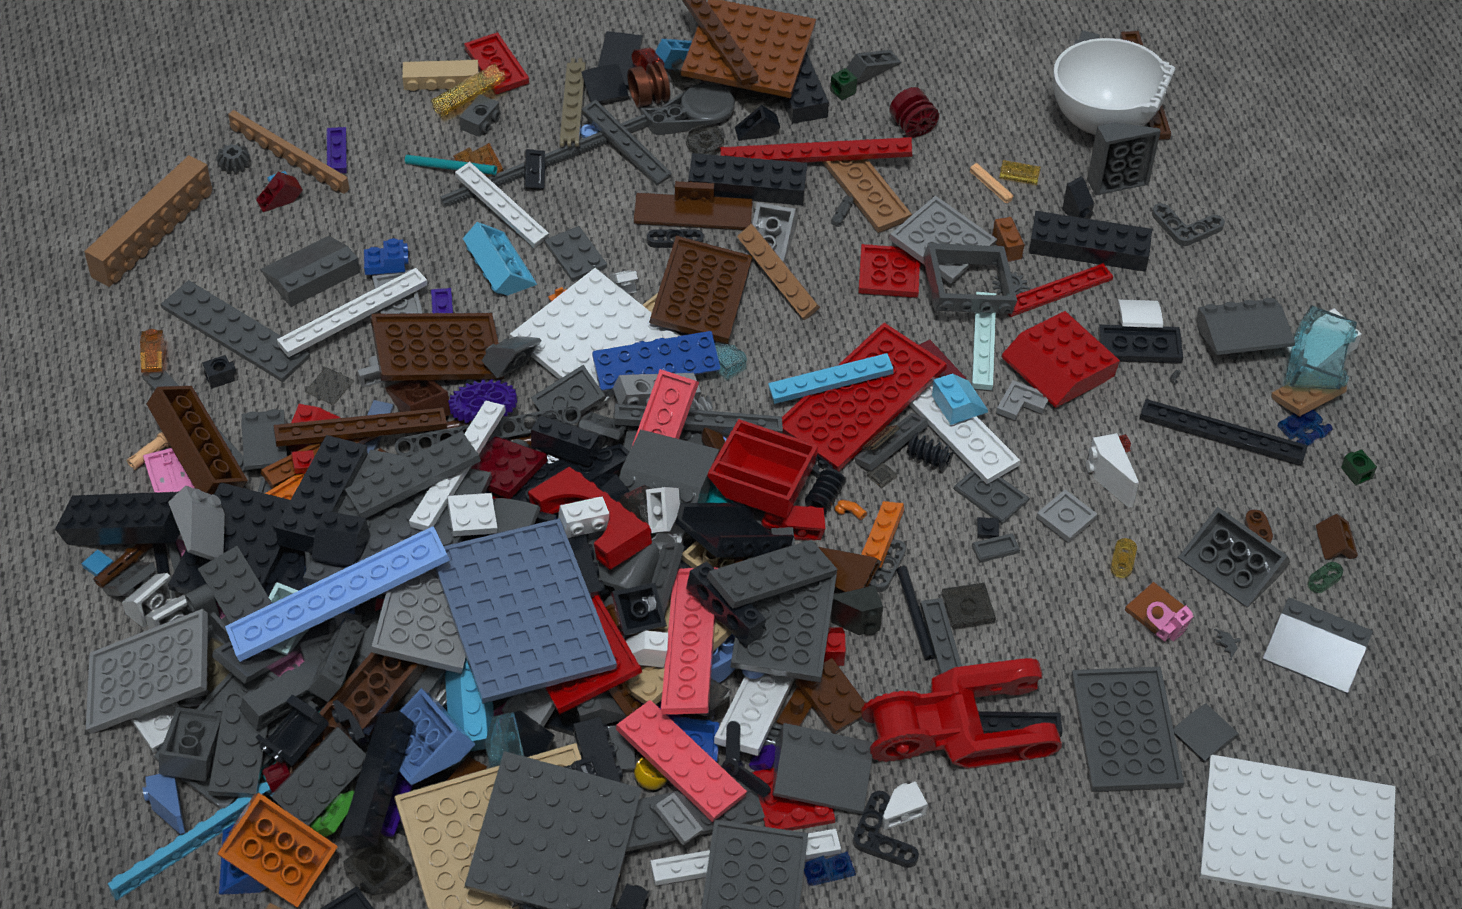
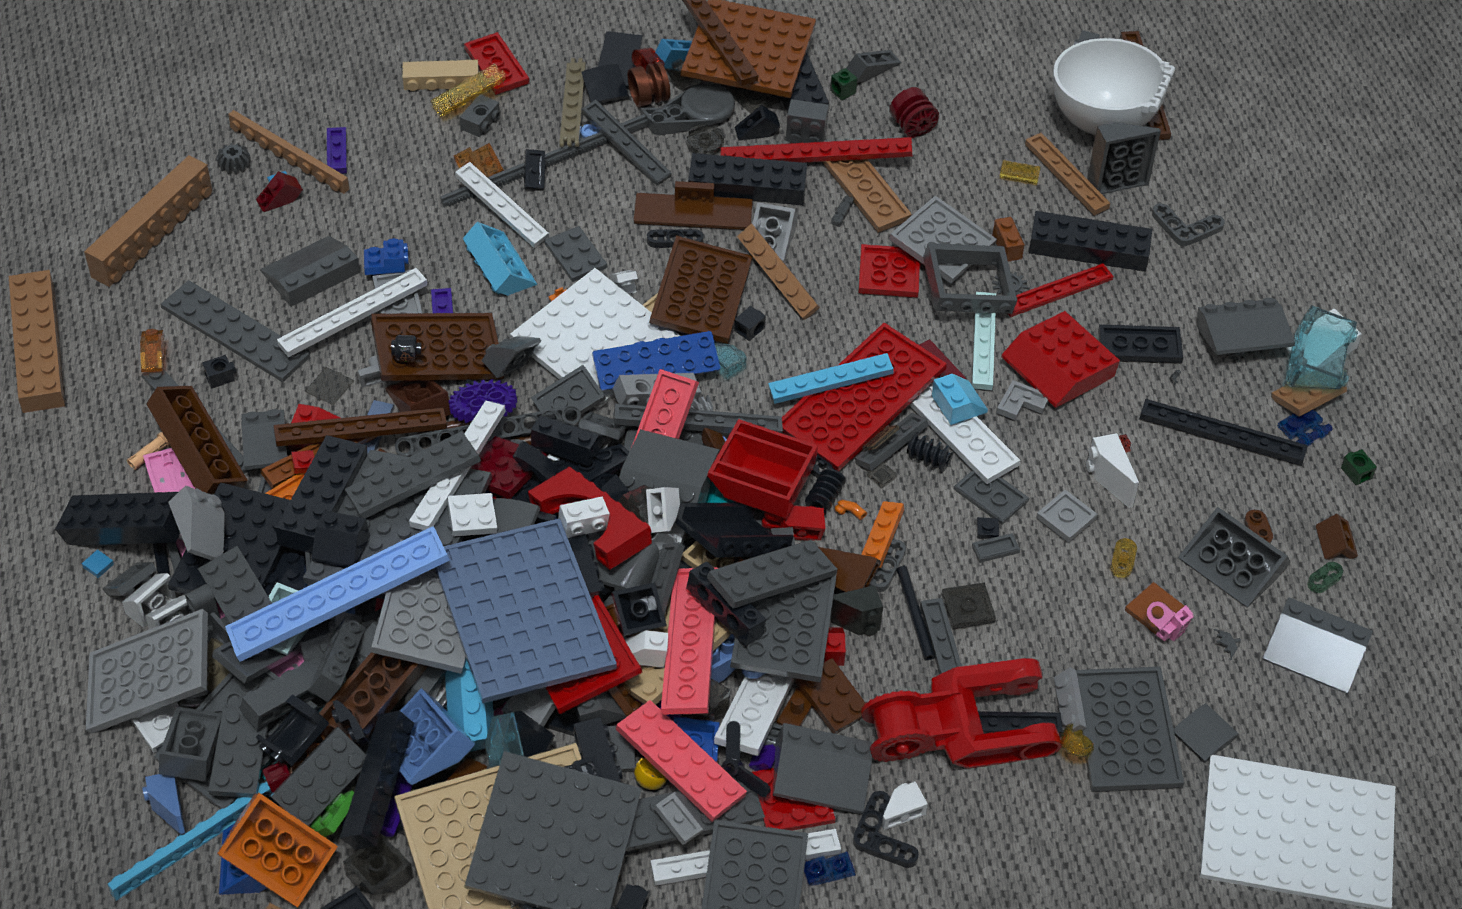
reddish brown pin [93,543,153,588] -> none
teal piece [405,155,497,175] -> none
light nougat axle [970,163,1013,203] -> none
black slope [1062,176,1094,219] -> none
white slope [1118,300,1163,328] -> none
none -> medium nougat brick [8,270,65,413]
none -> black head [391,335,421,362]
none -> black slope [513,441,558,483]
none -> black brick [734,306,766,341]
none -> dark grey brick [786,99,829,143]
none -> medium nougat plate [1025,133,1110,215]
none -> light grey plate [1054,667,1086,737]
none -> clear yellow hair [1061,723,1094,757]

